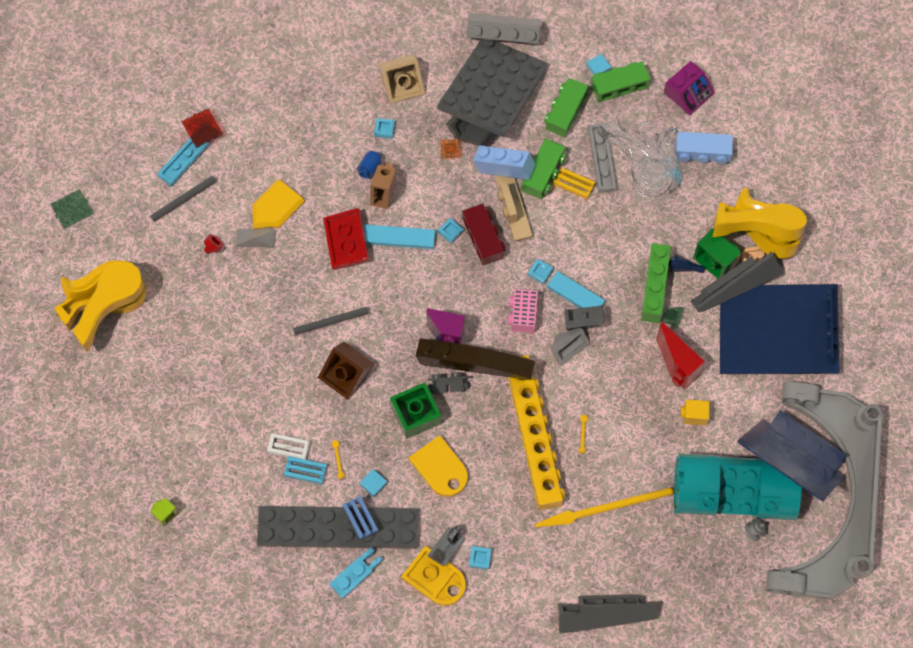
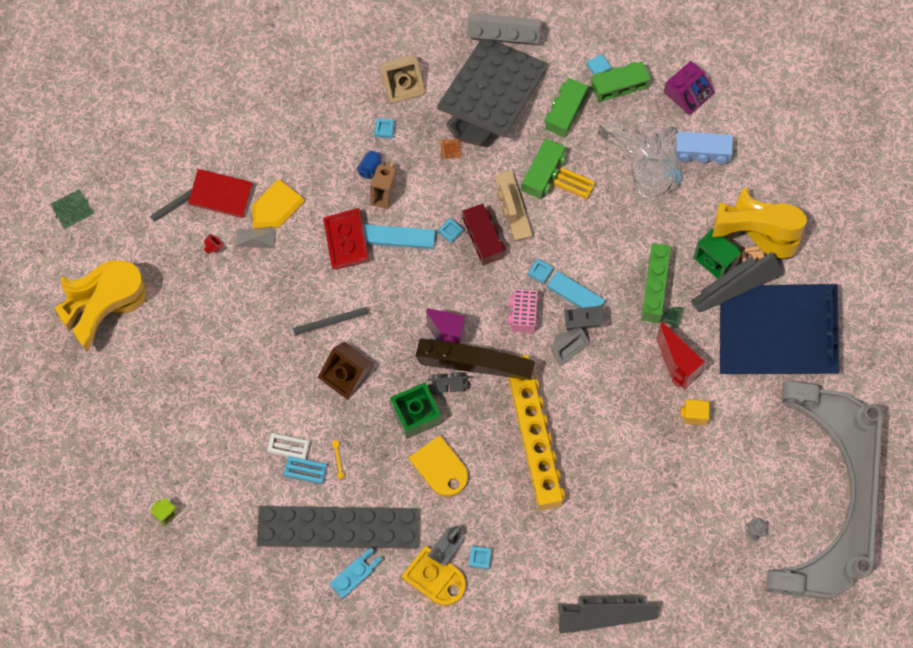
medium azure tile [157,122,219,187] -> none
clear red piece [181,108,223,148] -> none
medium blue tile [342,496,378,540] -> none
medium azure tile [359,469,387,497] -> none
light blue brick [473,145,536,180] -> none
yellow piece [535,487,674,527] -> none
yellow hinge [578,415,588,454] -> none
light grey tile [588,123,617,193] -> none
dark blue cone [668,254,704,273] -> none
teal cylinder [674,453,802,521] -> none
dark blue door [737,410,846,502] -> none
none -> red tile [188,169,252,218]

